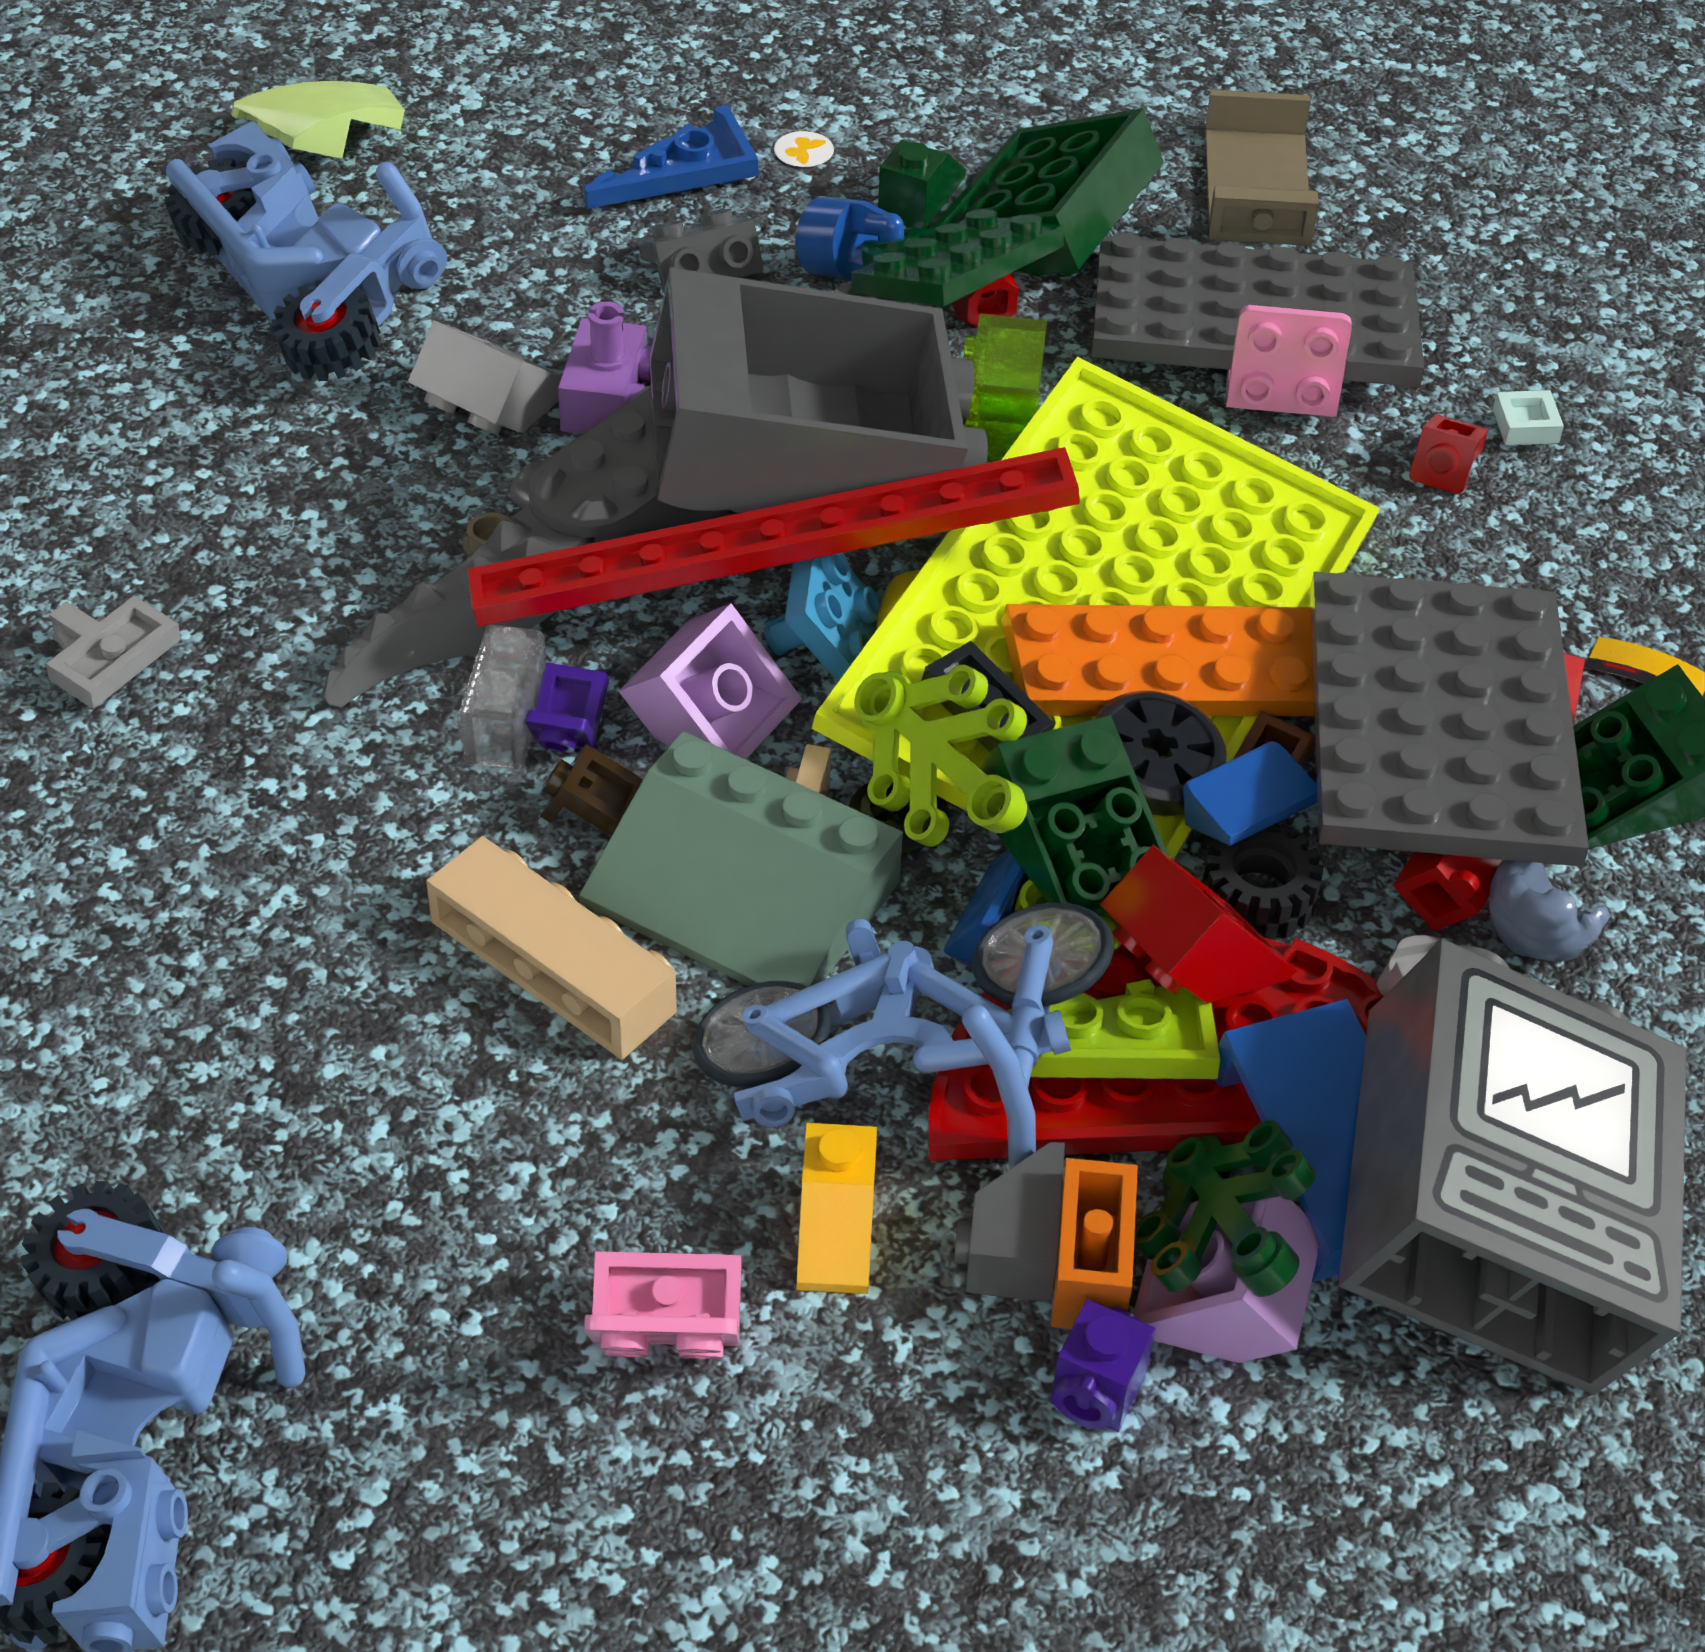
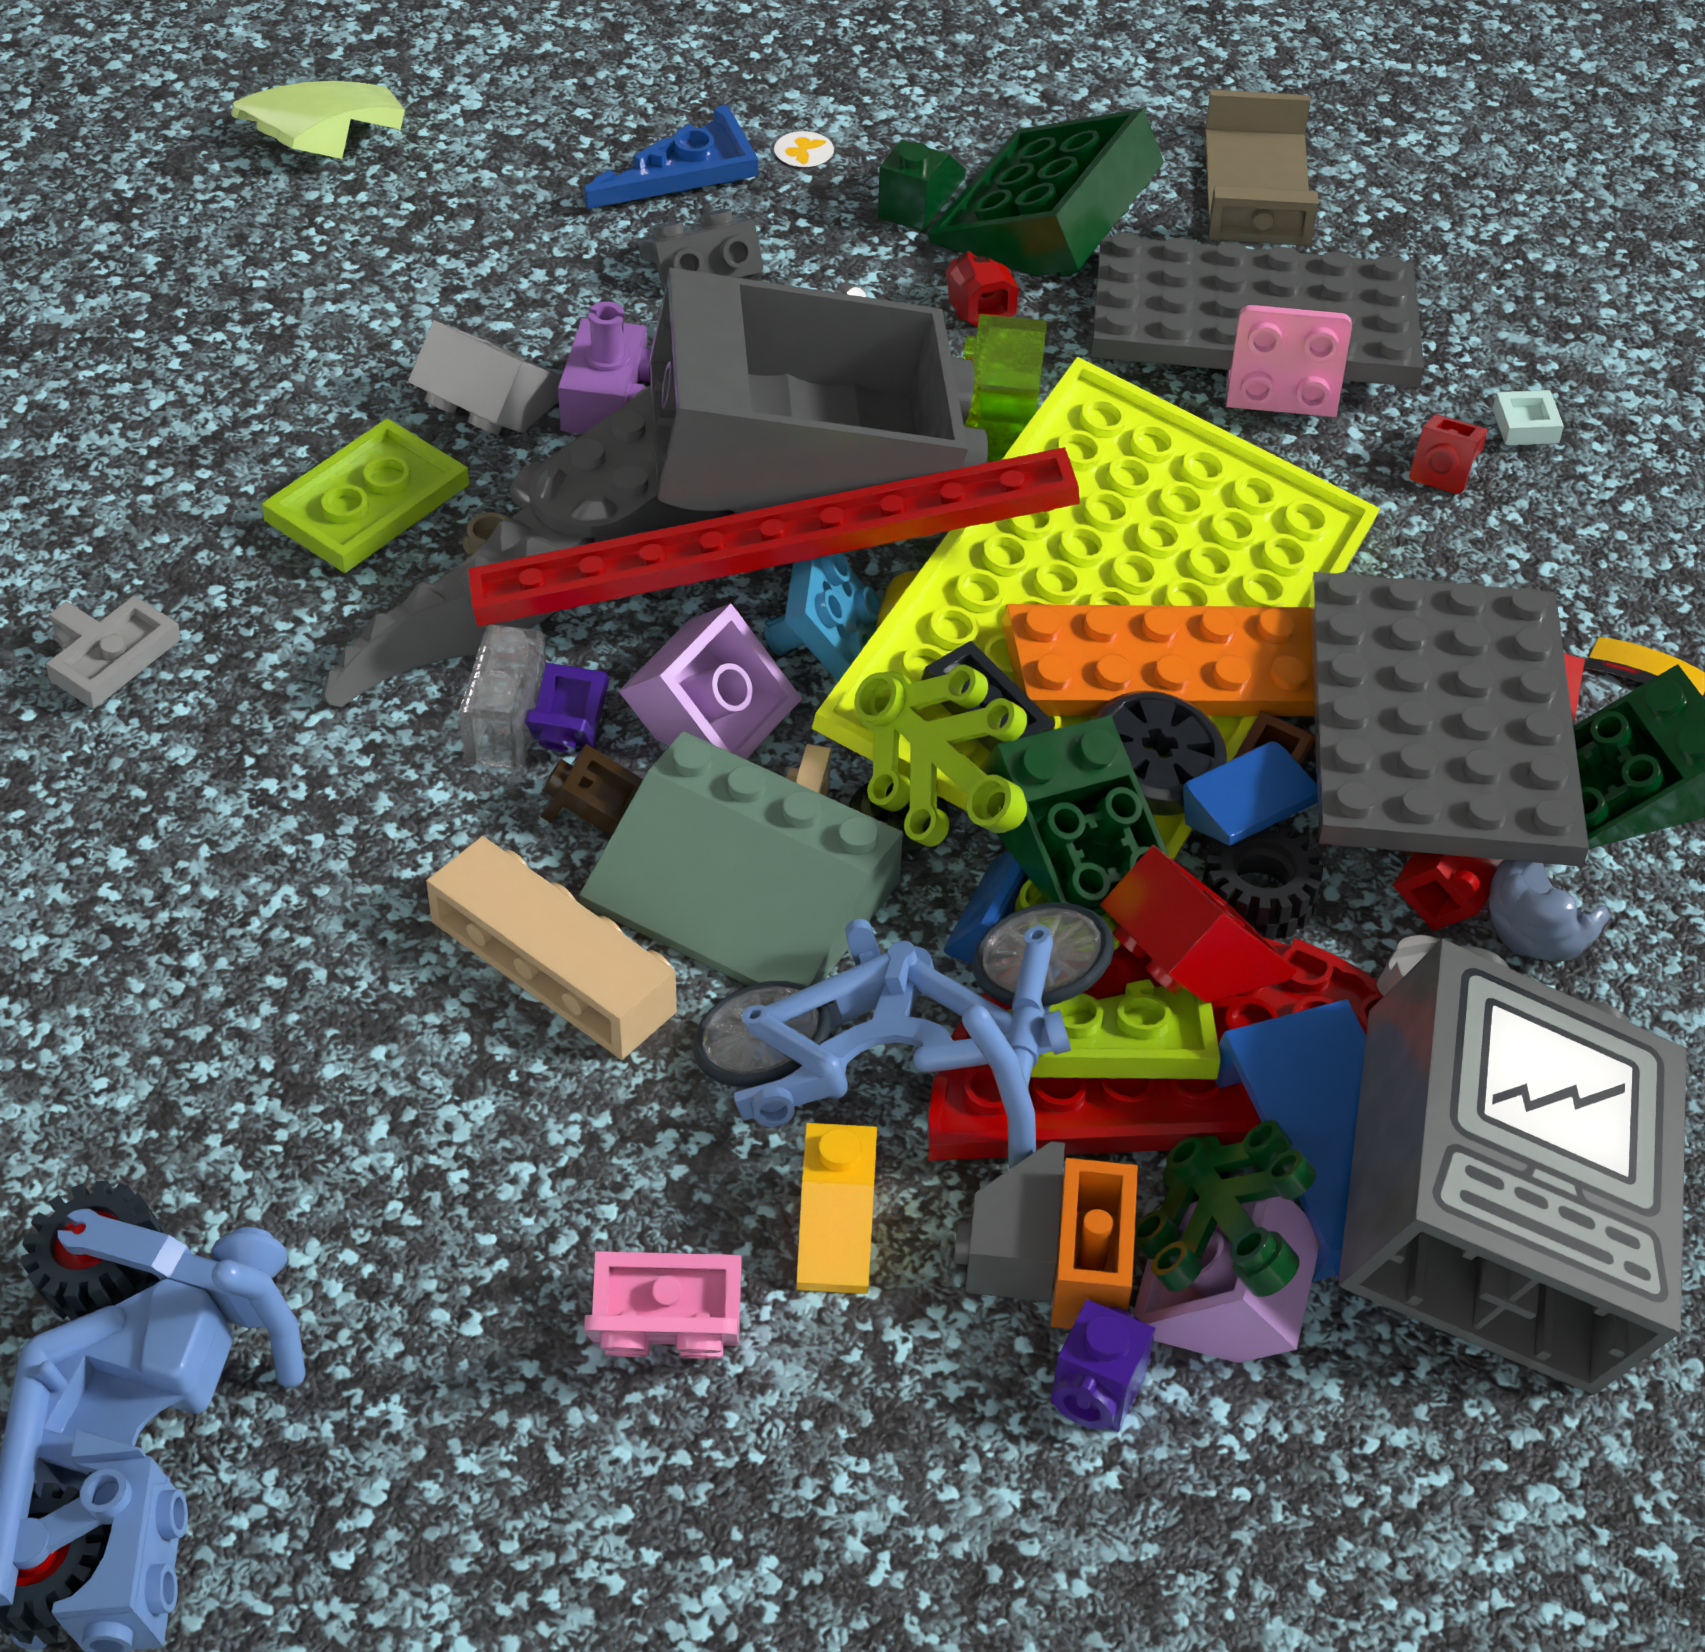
medium blue piece [165,121,447,381] -> none
dark green plate [795,196,1064,307] -> none
none -> lime plate [261,418,470,573]

